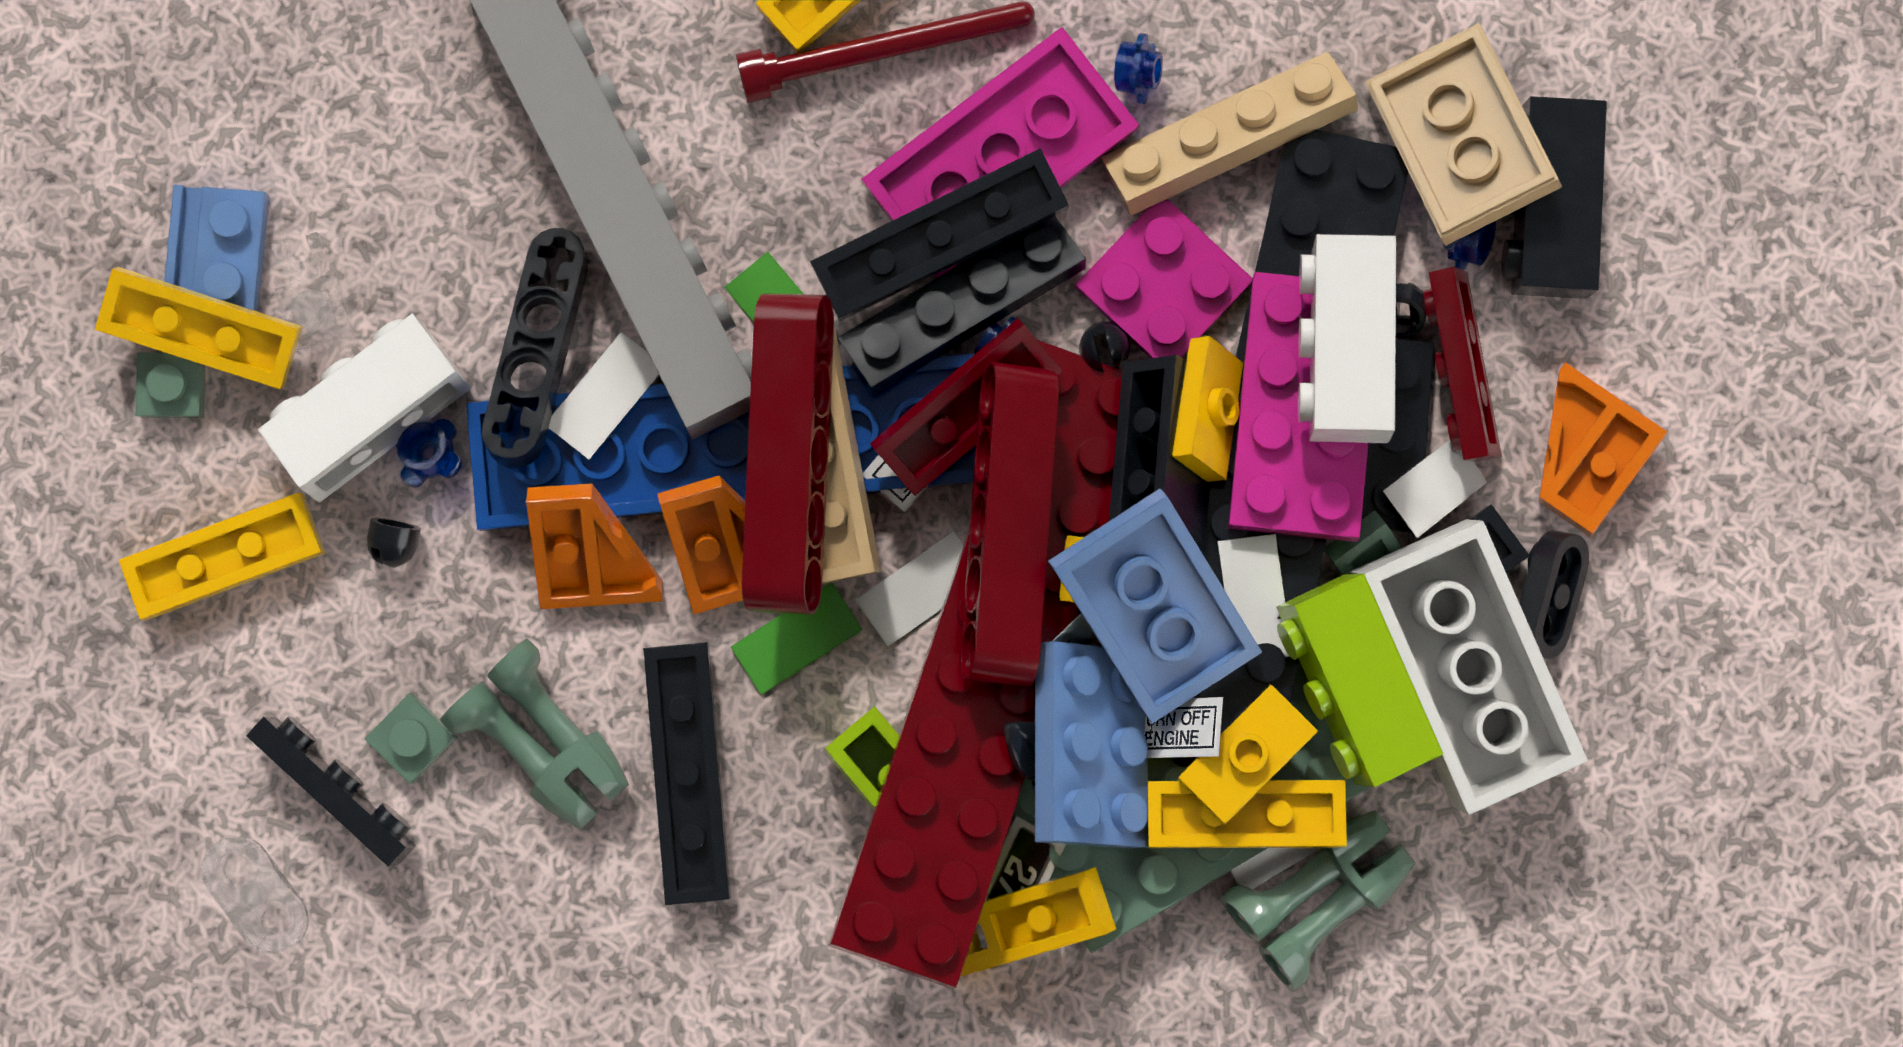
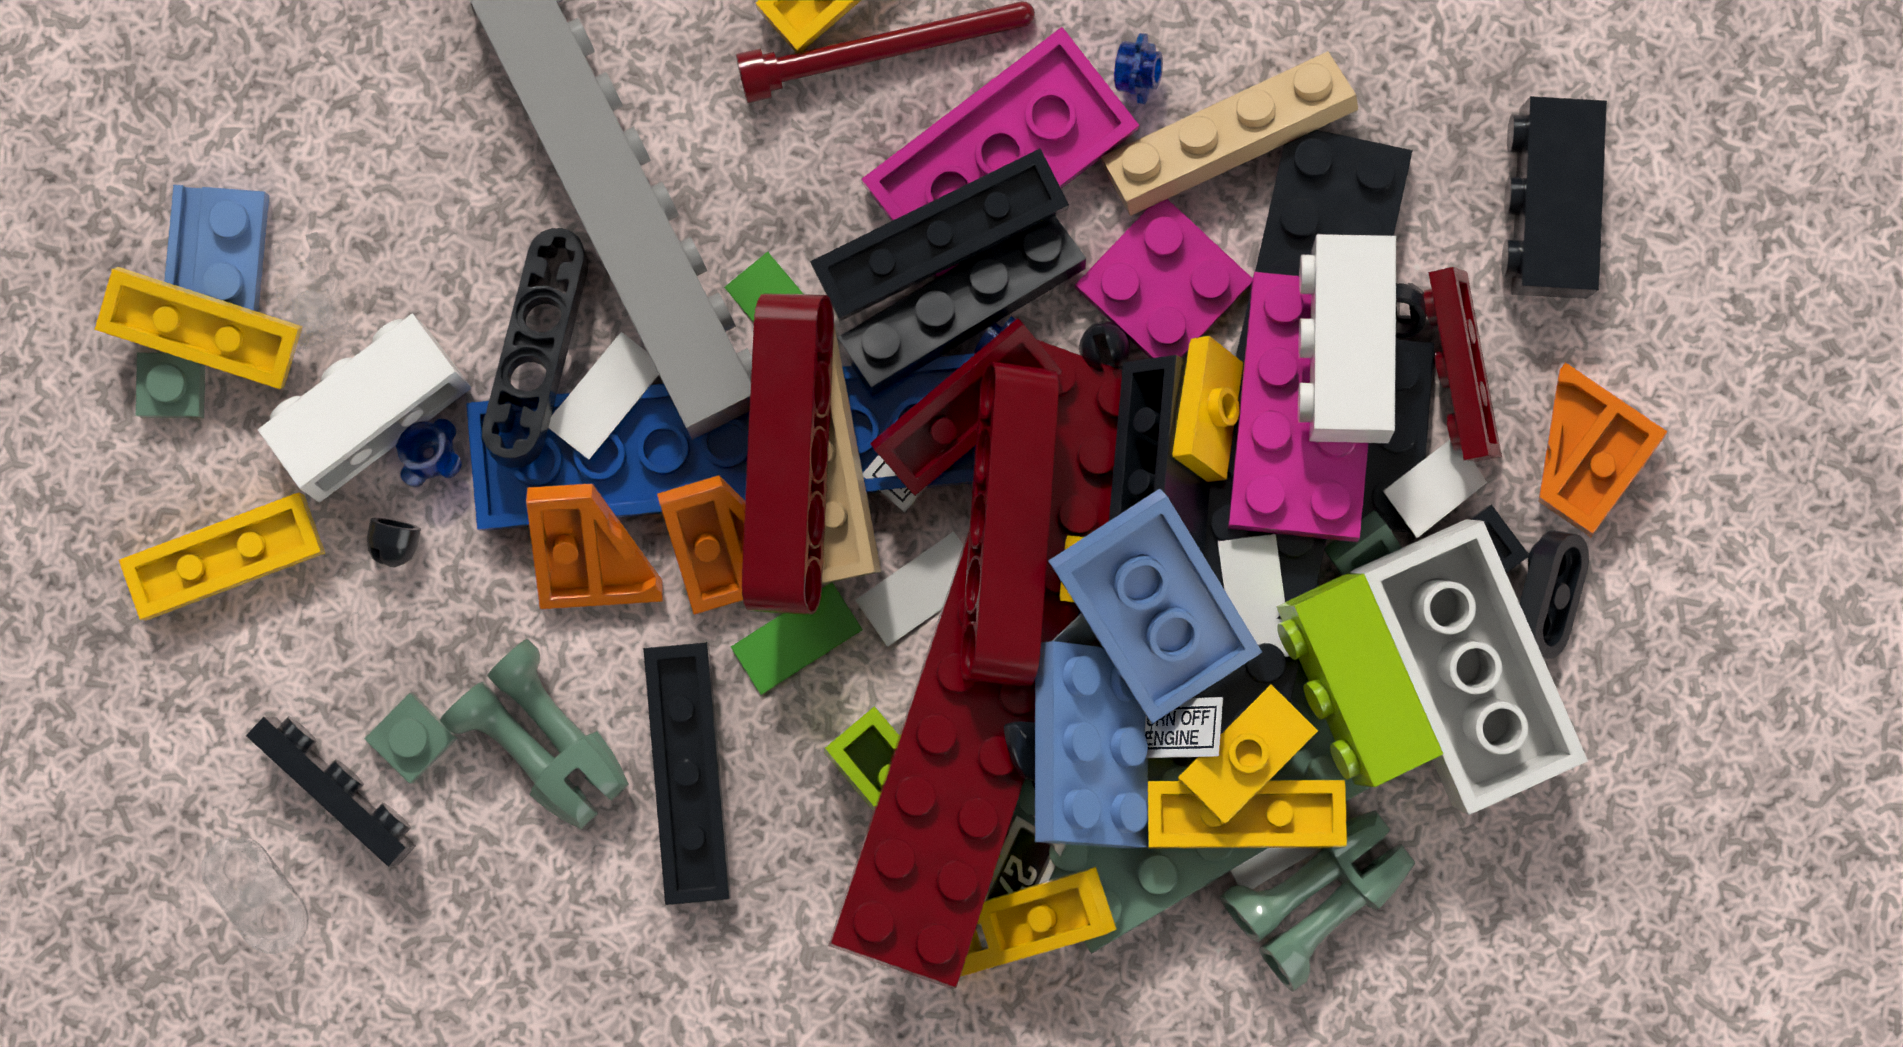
tan tile [1365,23,1562,246] -> none
clear blue plate [1443,221,1496,270] -> none

